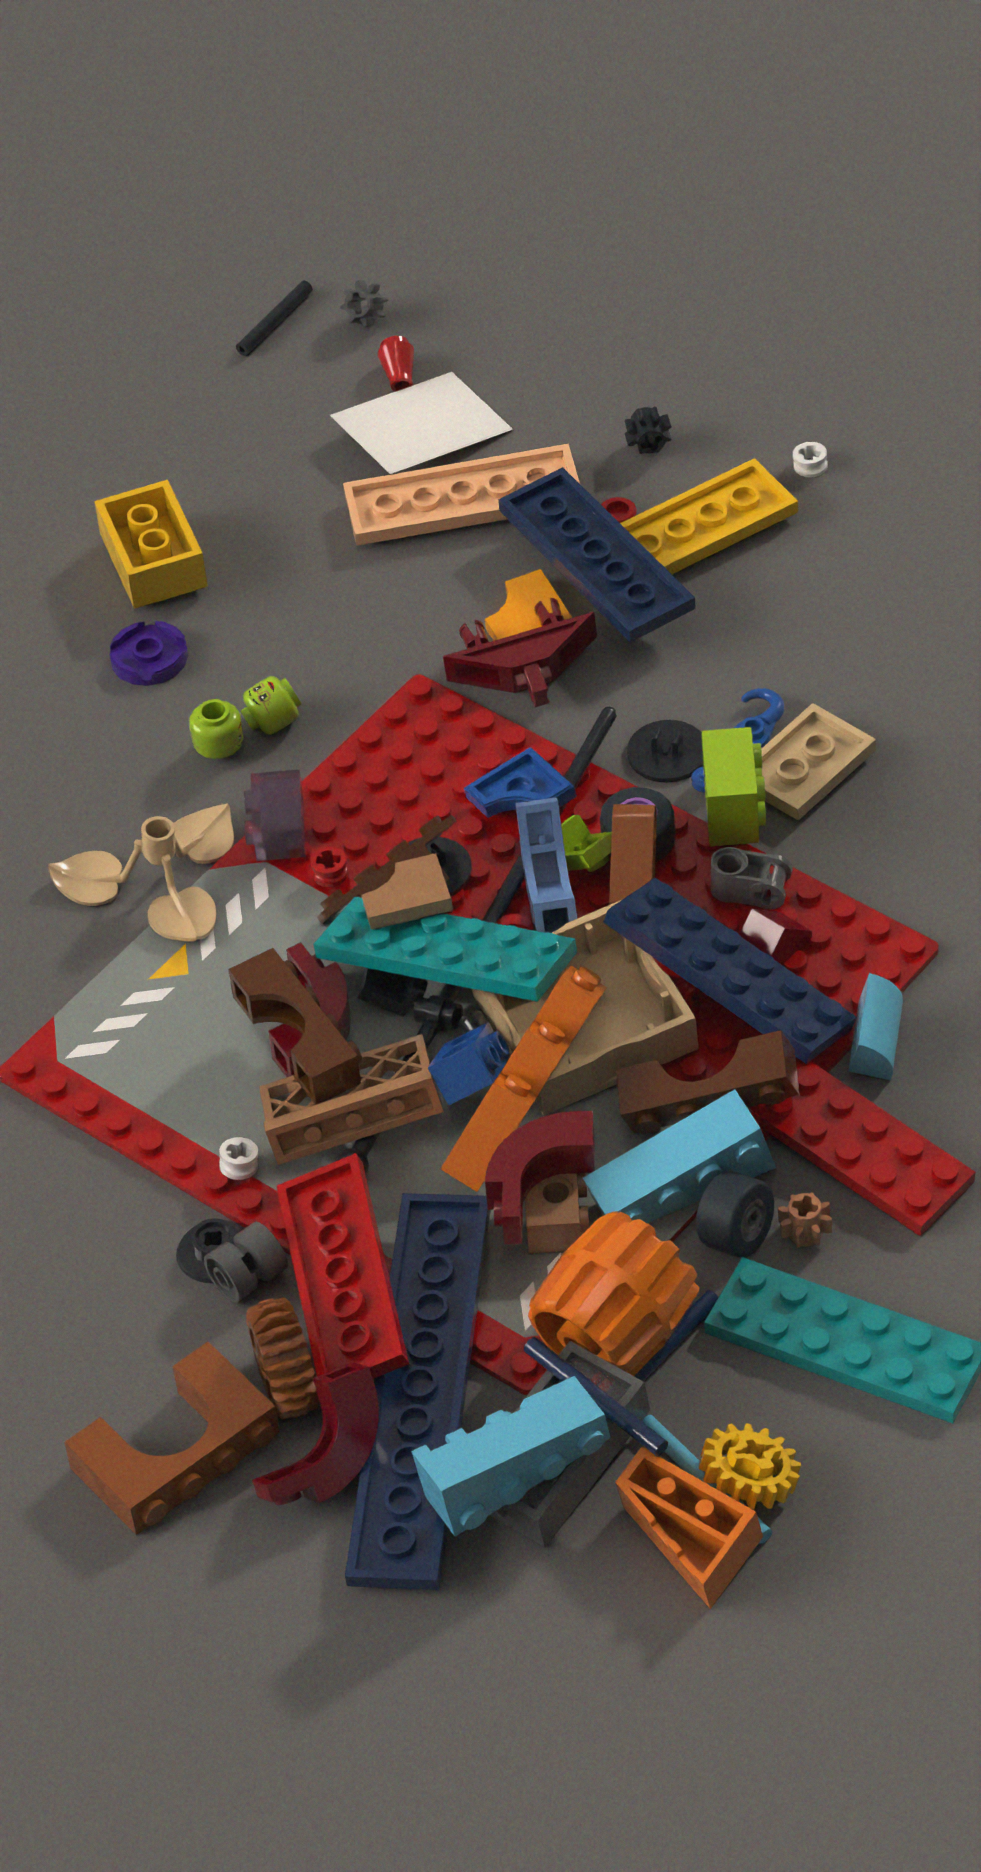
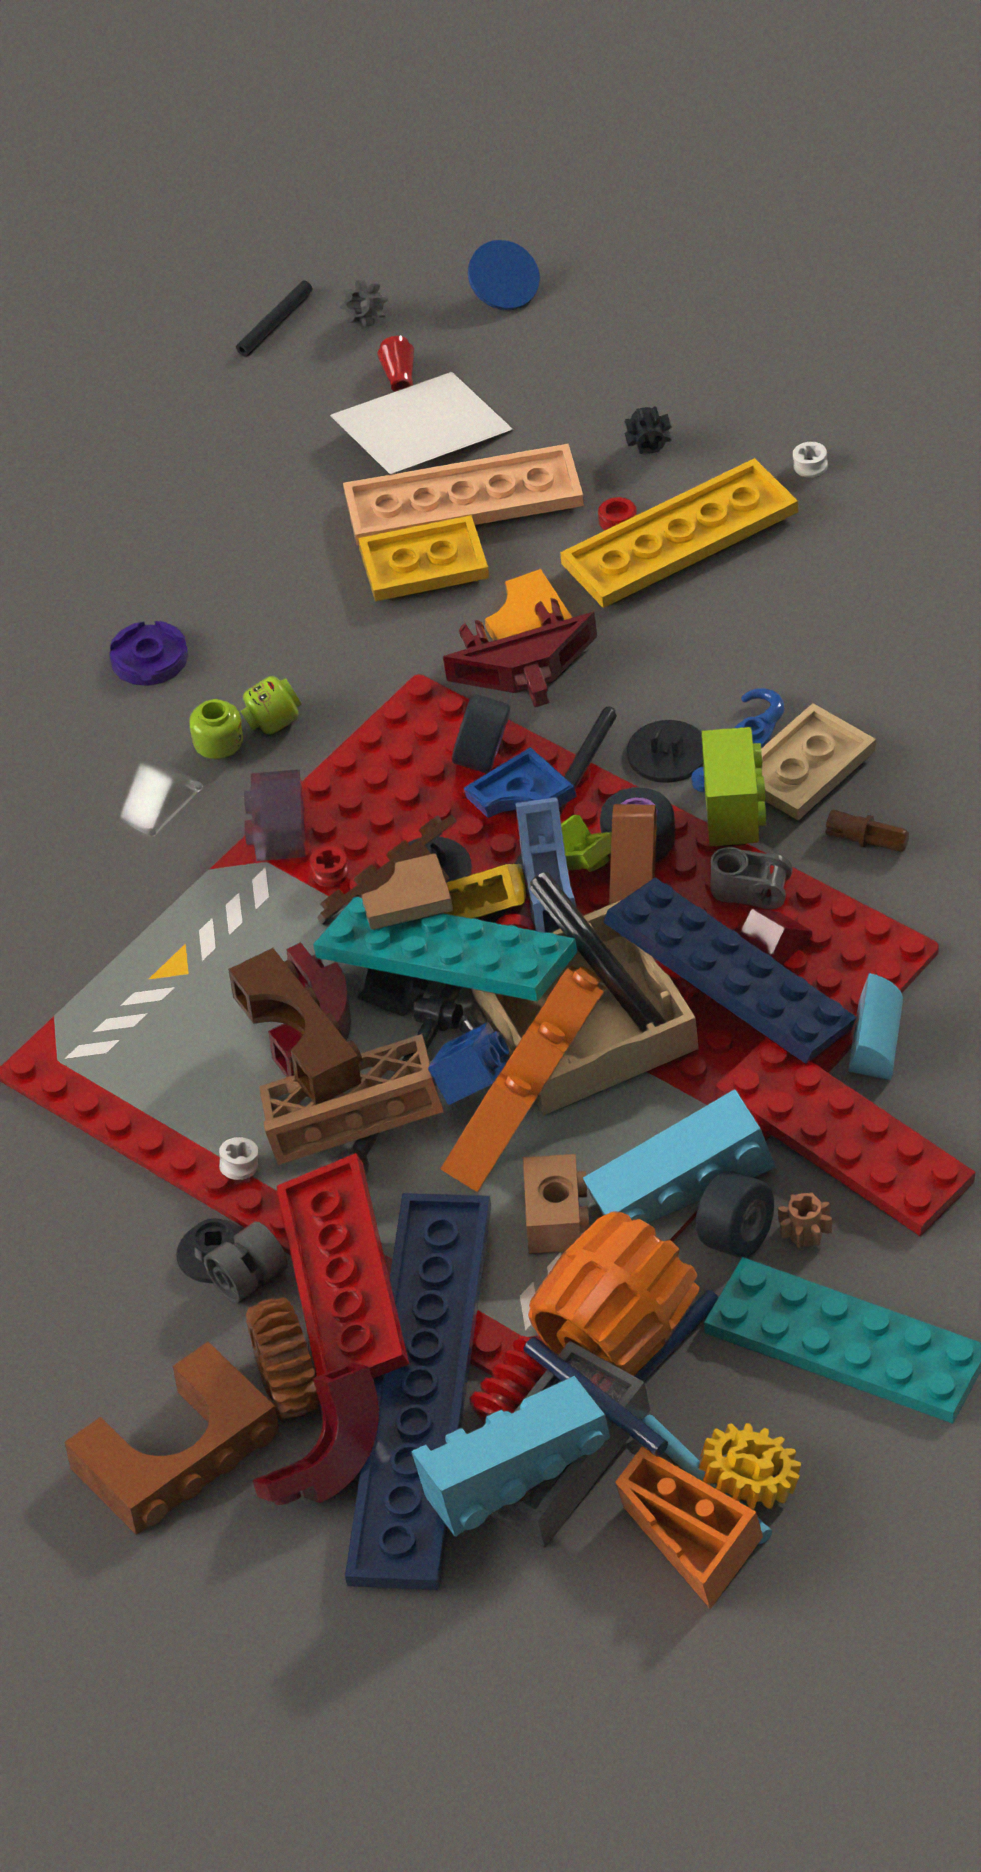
tan plant [48,803,234,941] -> none
yellow brick [94,479,208,609] -> none
dark red arch [485,1111,595,1244] -> none
dark blue plate [498,467,696,643] -> none
reddish brown arch [616,1030,800,1134] -> none
none -> clear slope [120,763,203,837]
none -> yellow plate [358,515,489,602]
none -> yellow brick [444,864,526,919]
none -> black wheel [452,694,510,774]
none -> blue piece [468,240,540,310]
none -> red piece [469,1336,557,1423]
none -> black axle [530,872,666,1033]
none -> reddish brown axle [825,809,909,852]

